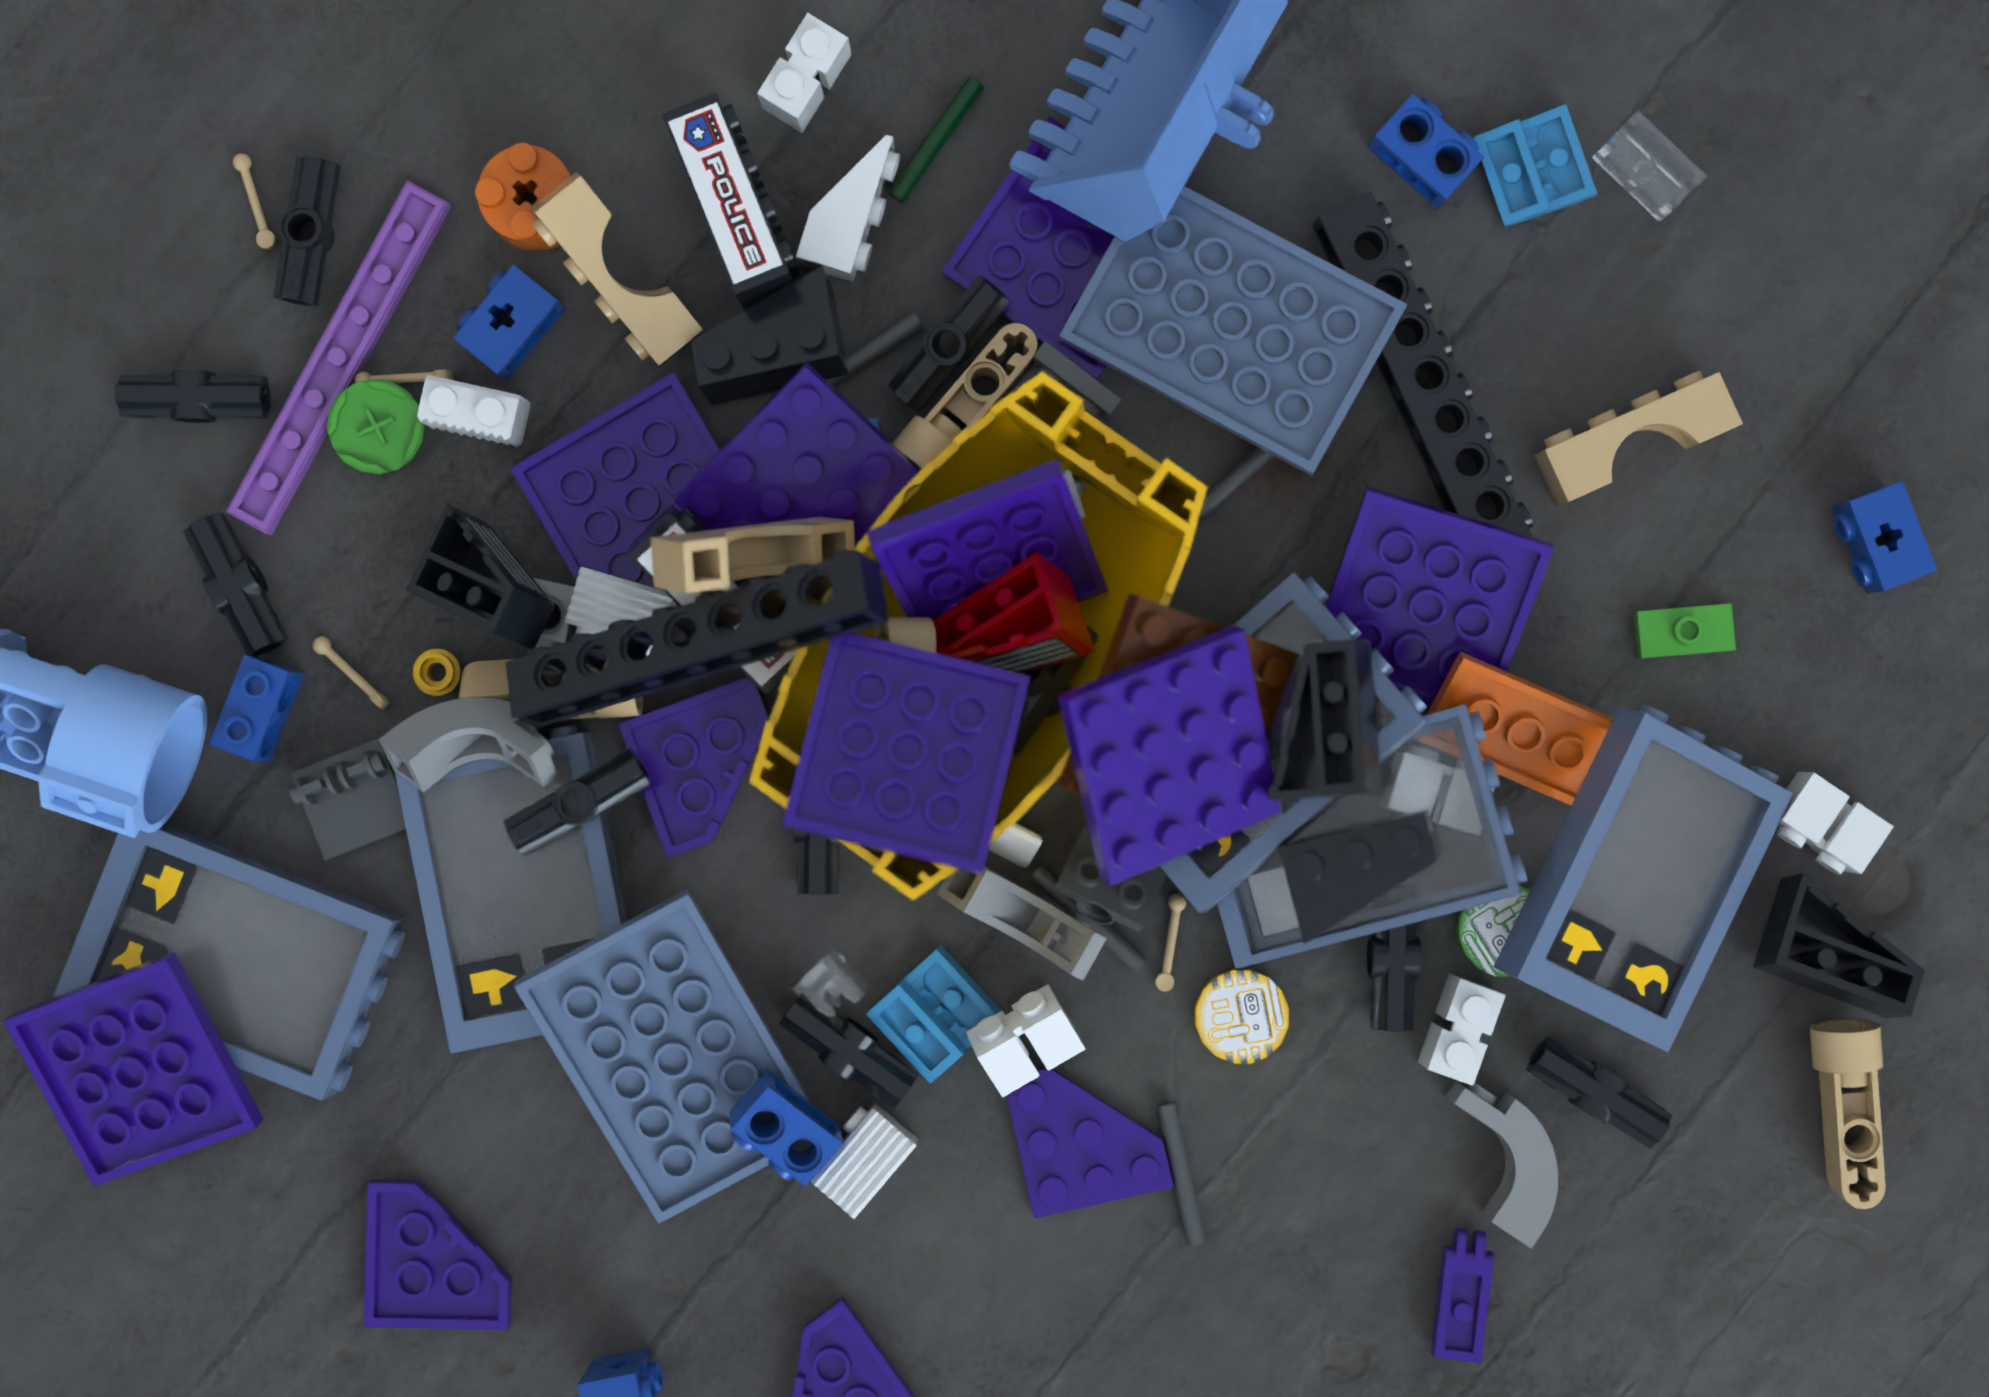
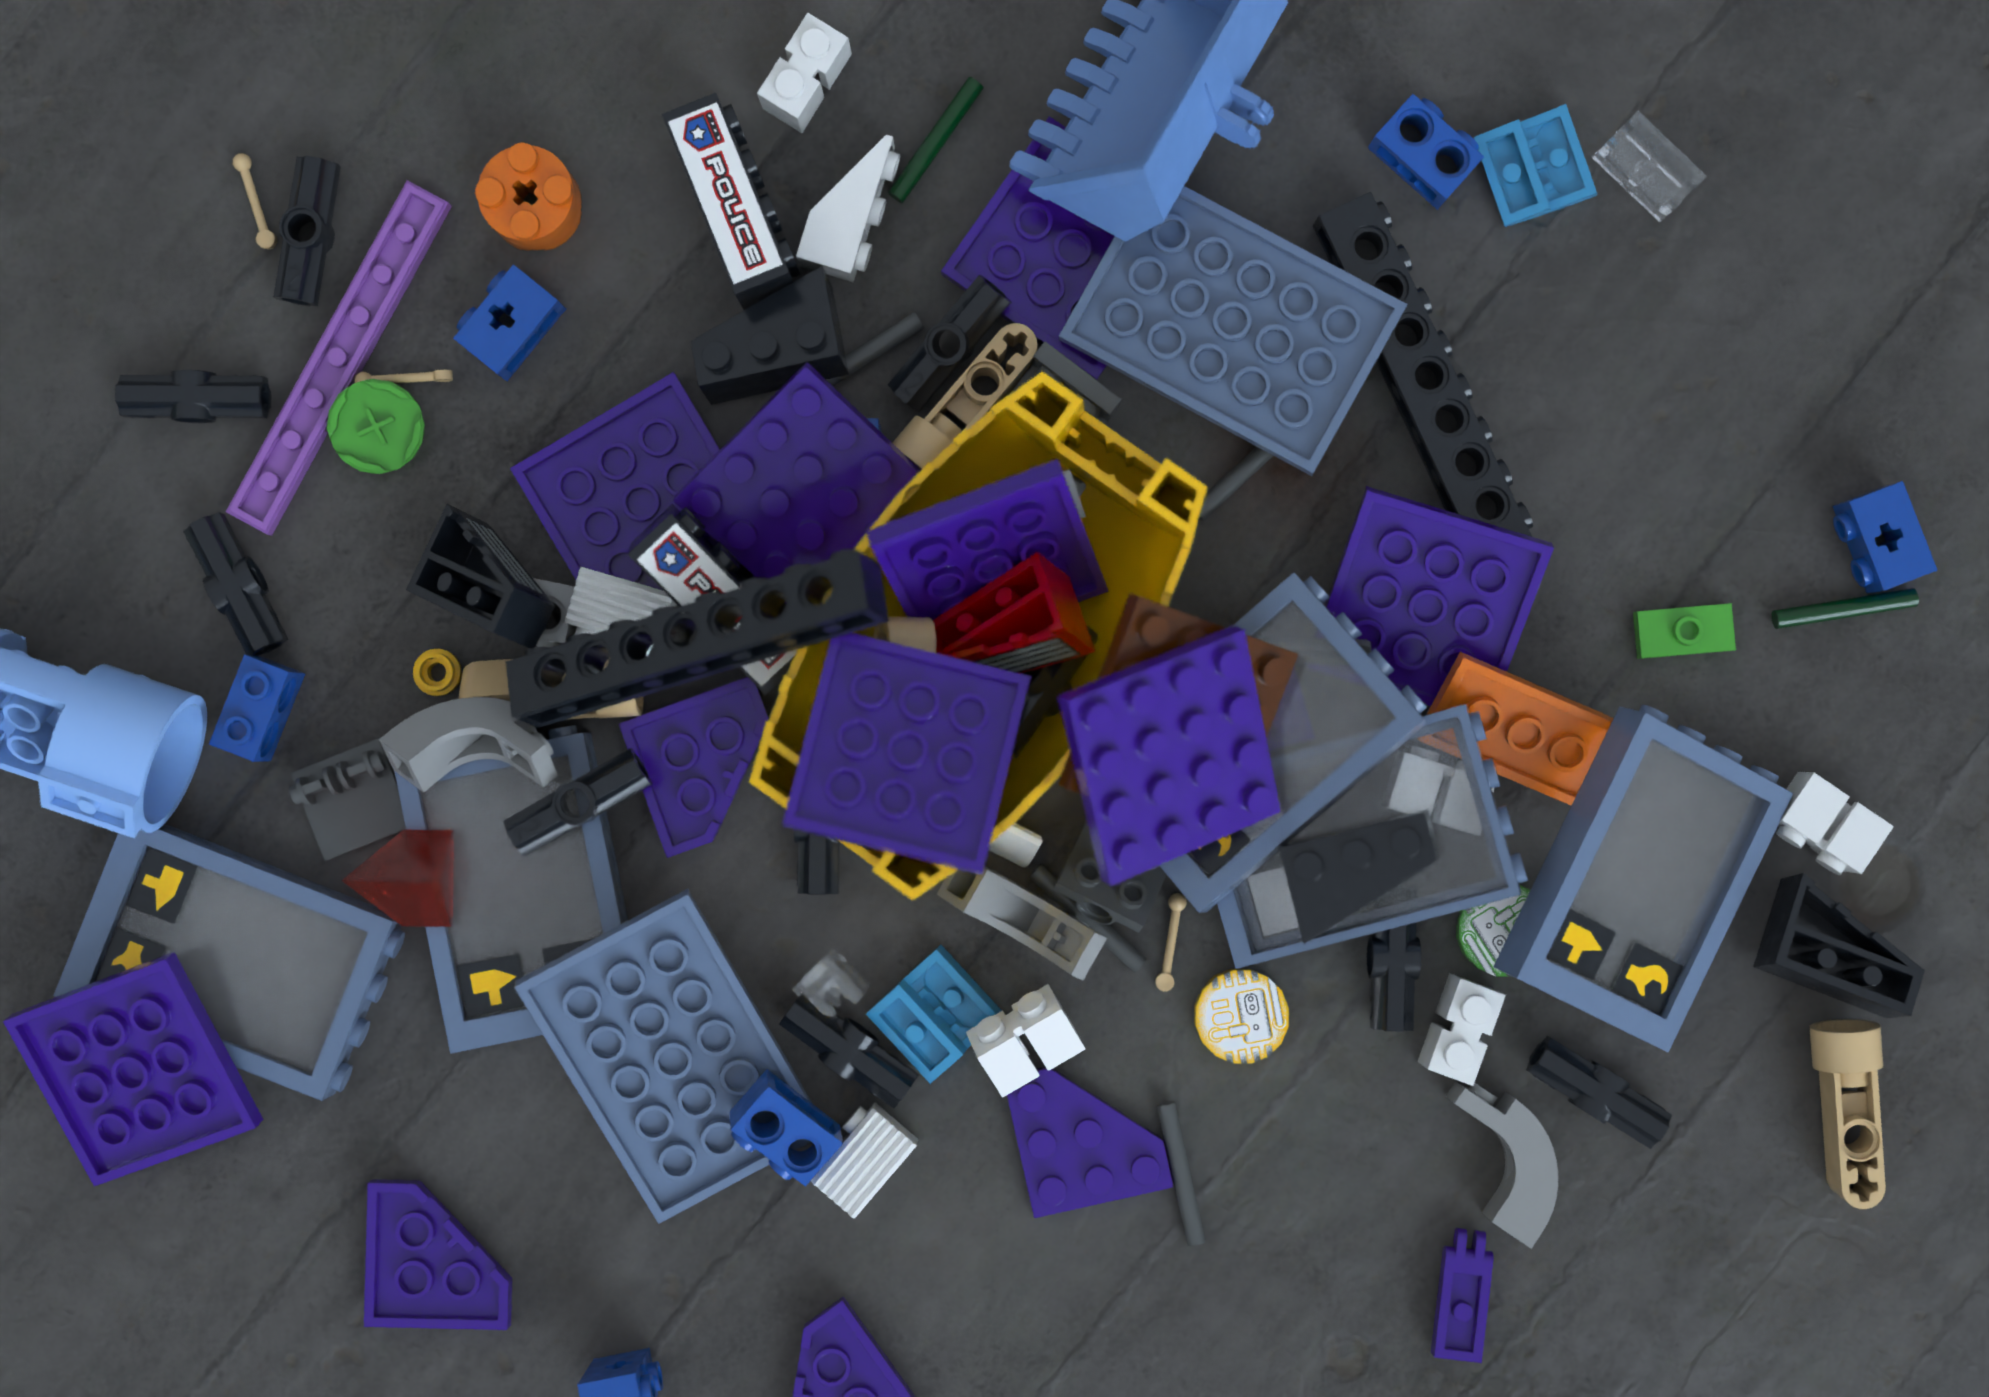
tan hinge [313,636,390,710] -> none
white brick [417,375,531,448] -> none
tan arch [531,172,703,366] -> none
tan arch [651,517,855,594] -> none
black wedge [1267,639,1381,801] -> none
tan arch [1534,370,1743,507] -> none
none -> clear red slope [341,829,454,927]
none -> dark green bar [1772,588,1919,629]

